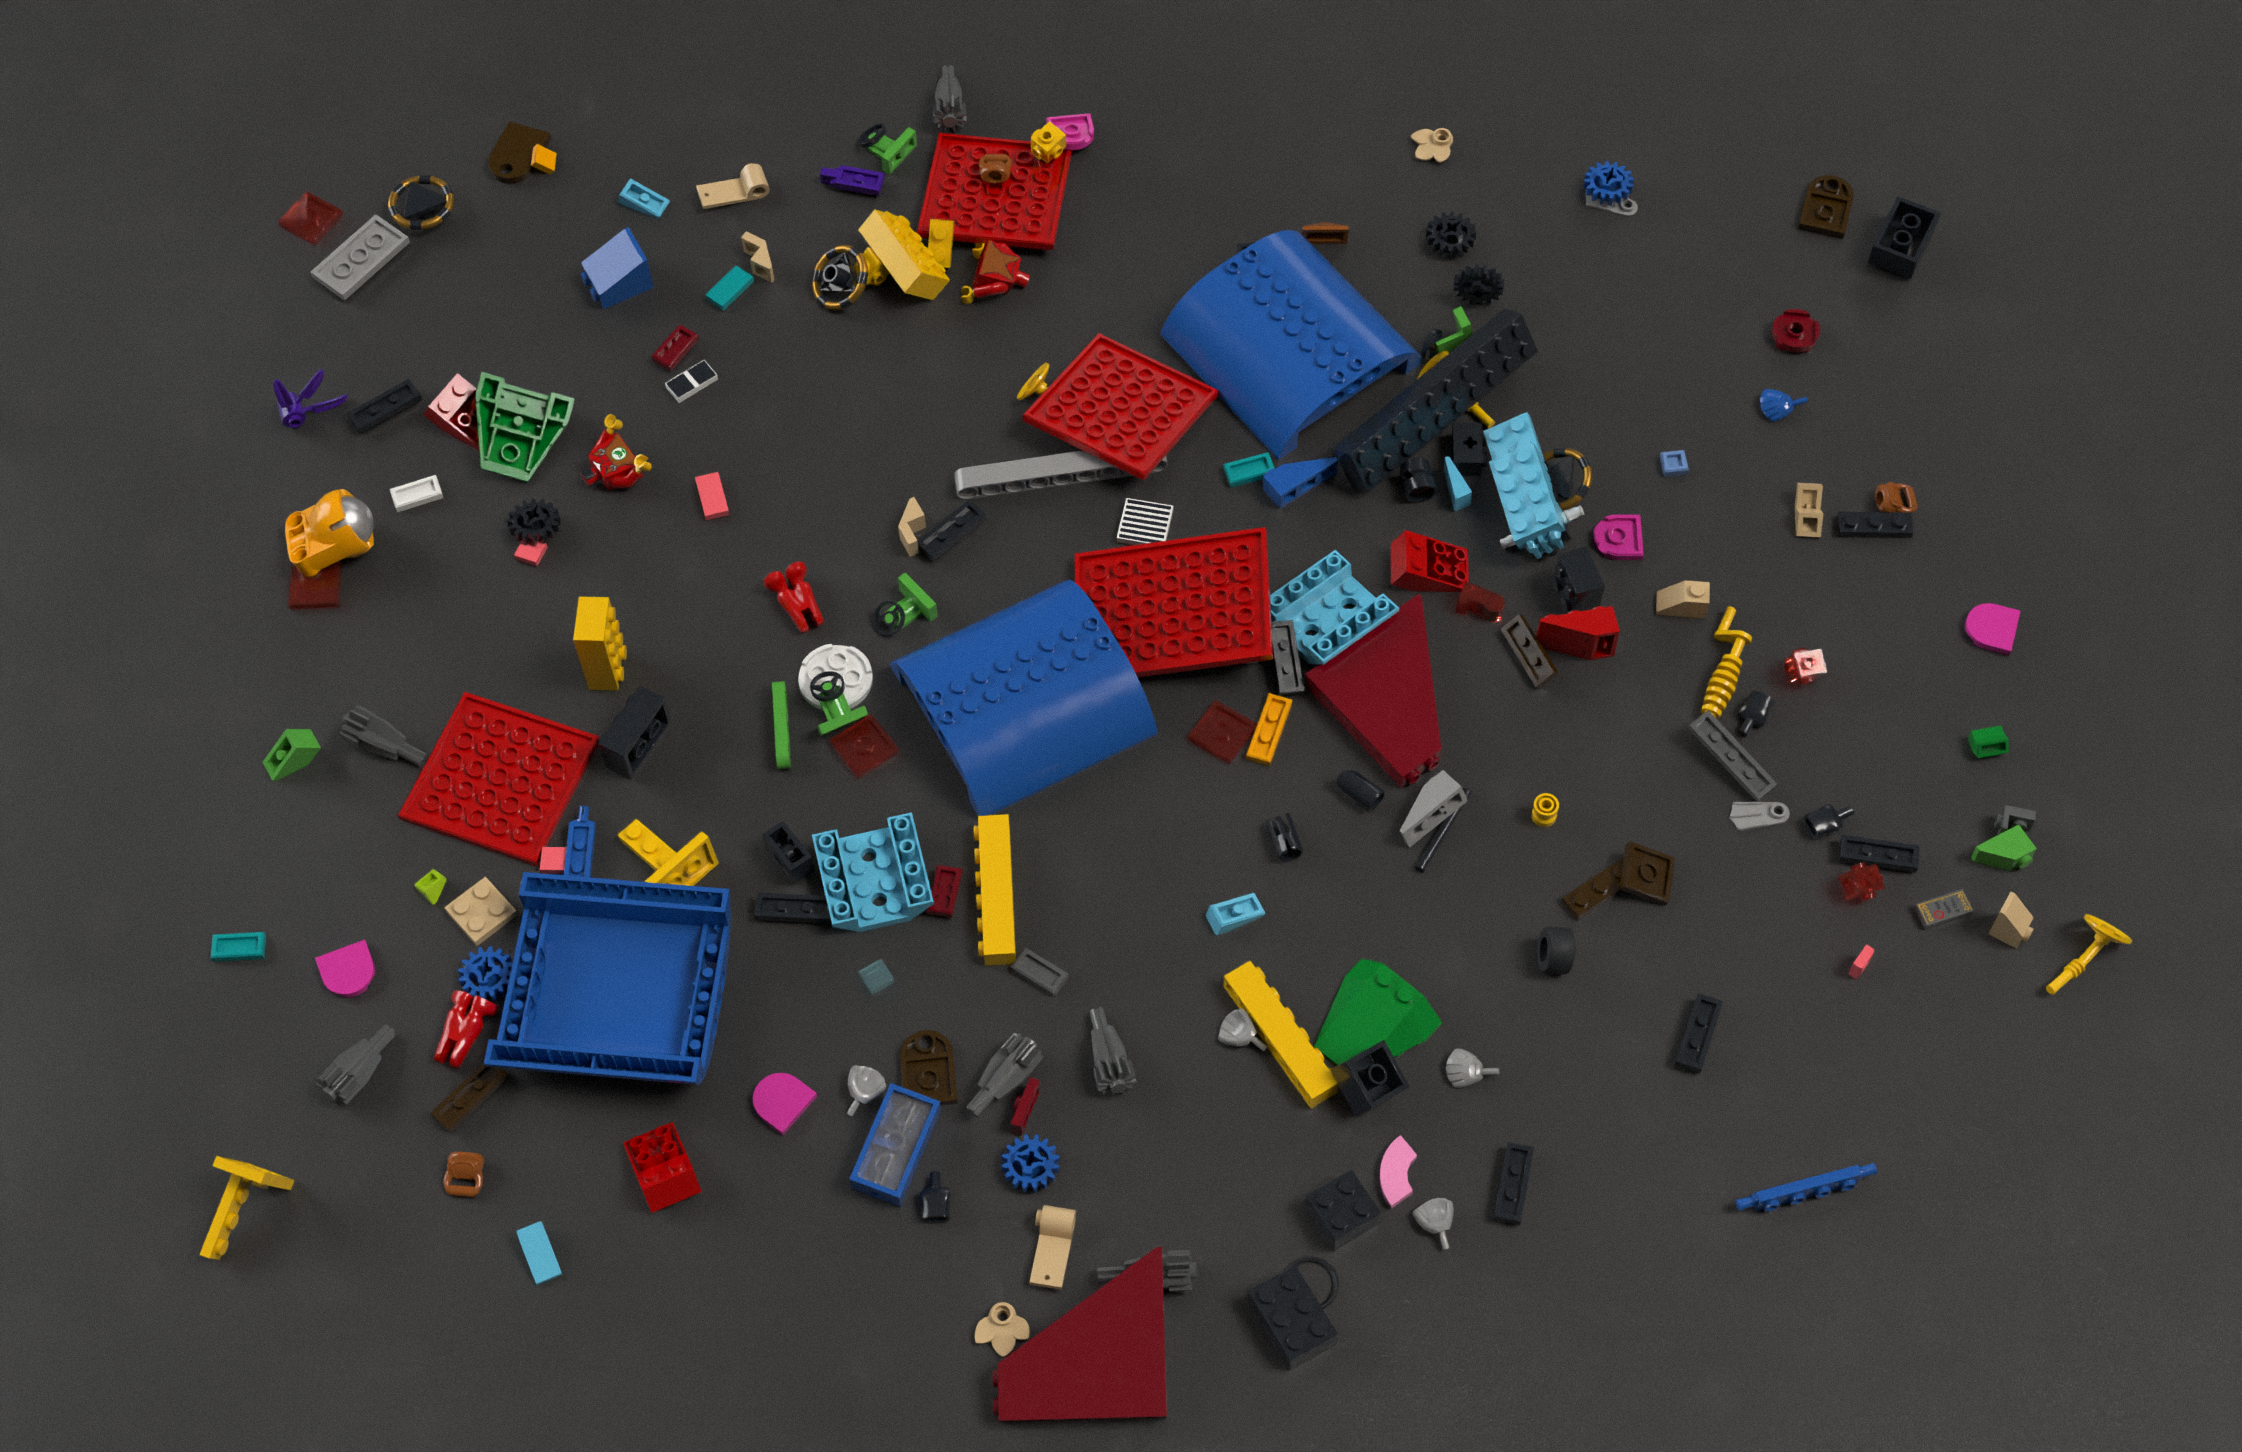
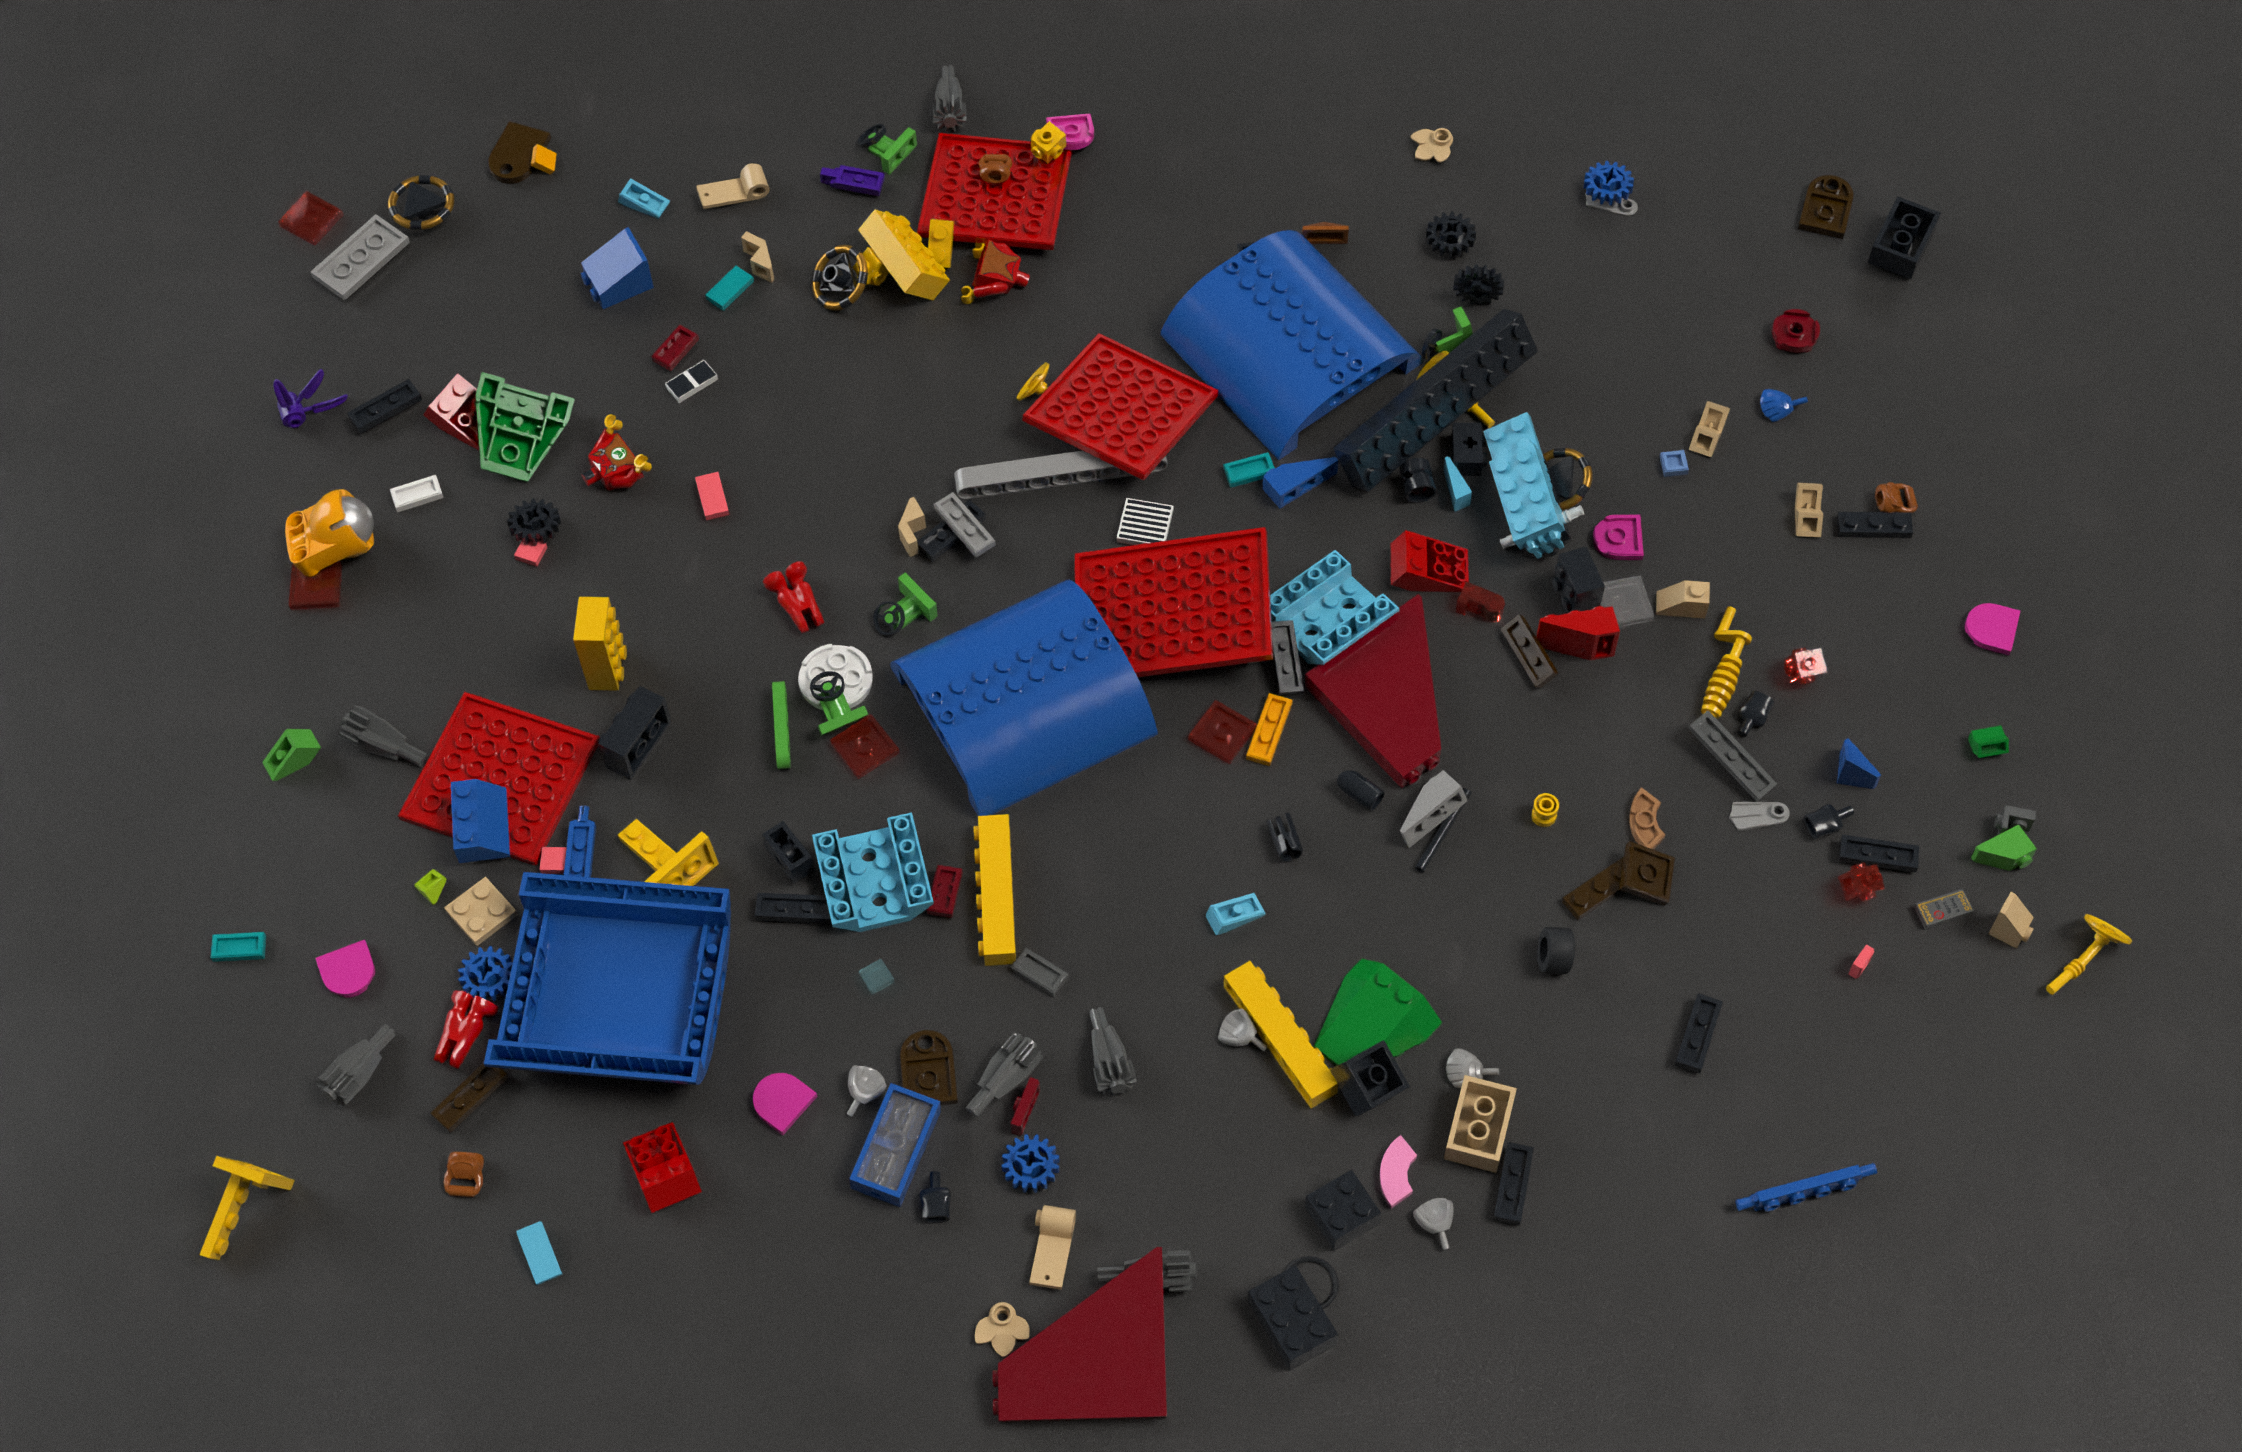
none -> blue slope [451,779,510,863]
none -> light grey tile [933,492,996,557]
none -> tan brick [1444,1075,1517,1173]
none -> clear tile [1601,575,1654,627]
none -> medium nougat tile [1629,787,1665,850]
none -> tan slope [1689,401,1731,457]
none -> blue slope [1837,738,1881,789]

